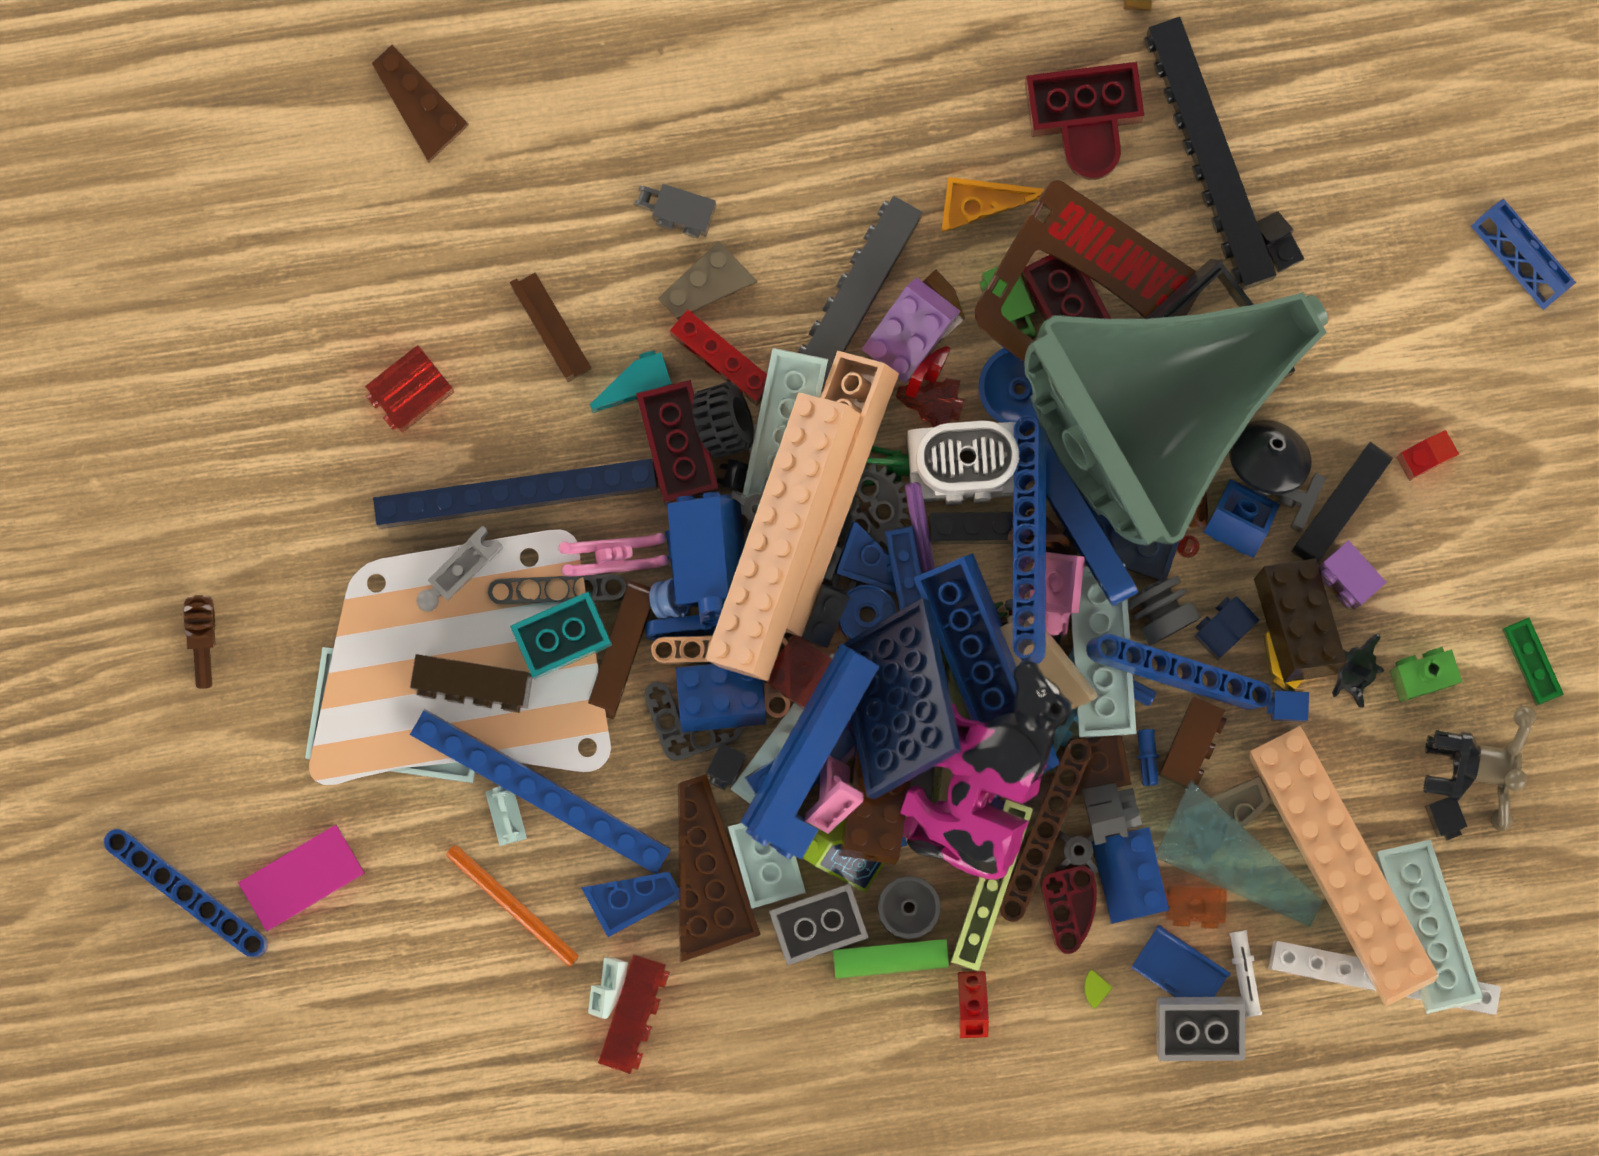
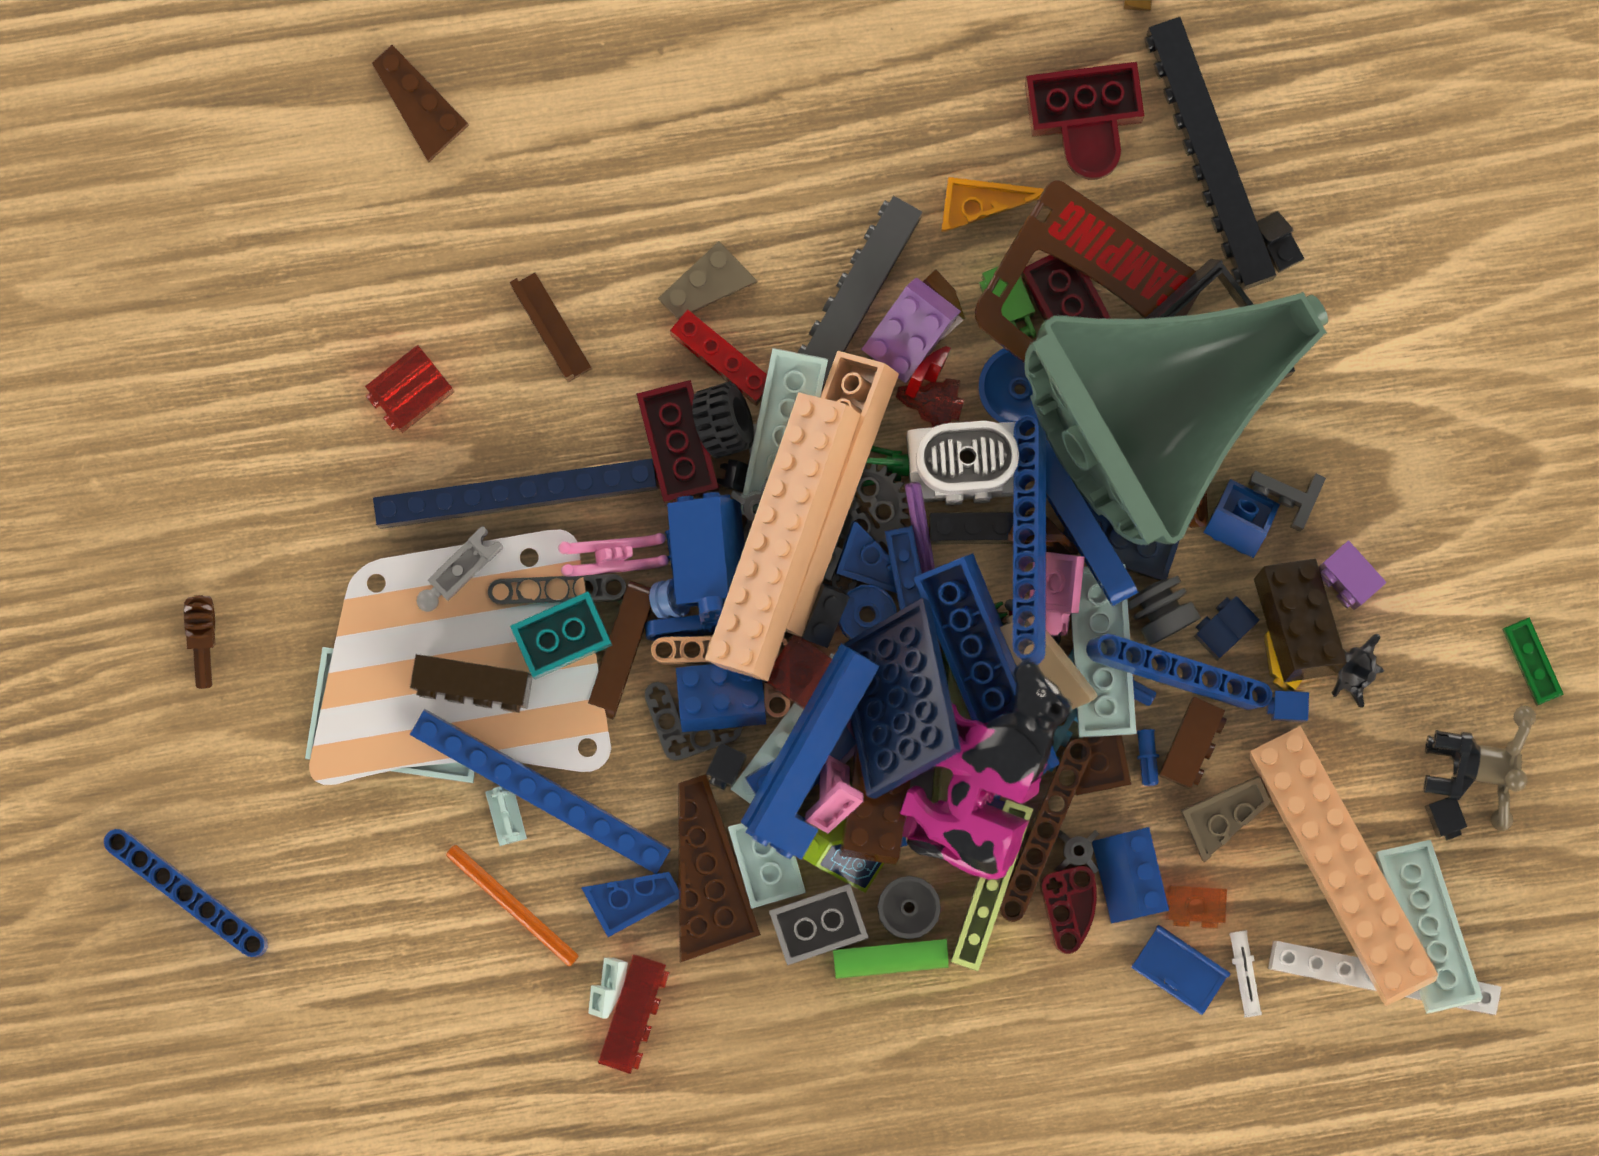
dark pink tile [238,825,365,932] -> none
teal slope [590,350,672,413] -> none
dark grey brick [634,184,716,238] -> none
red bracket [958,971,989,1038] -> none
dark grey hips [1082,783,1142,845] -> none
lime tile [1084,969,1113,1009] -> none
clear light blue wing [1156,780,1322,927] -> none
light grey brick [1156,997,1245,1061] -> none
clear red hinge [1177,535,1200,558] -> none
black dish [1229,420,1312,494] -> none
black beam [1291,441,1393,563] -> none
bright green brick [1390,647,1462,702] -> none
red slope [1397,430,1459,481] -> none
blue fence [1471,198,1576,310] -> none

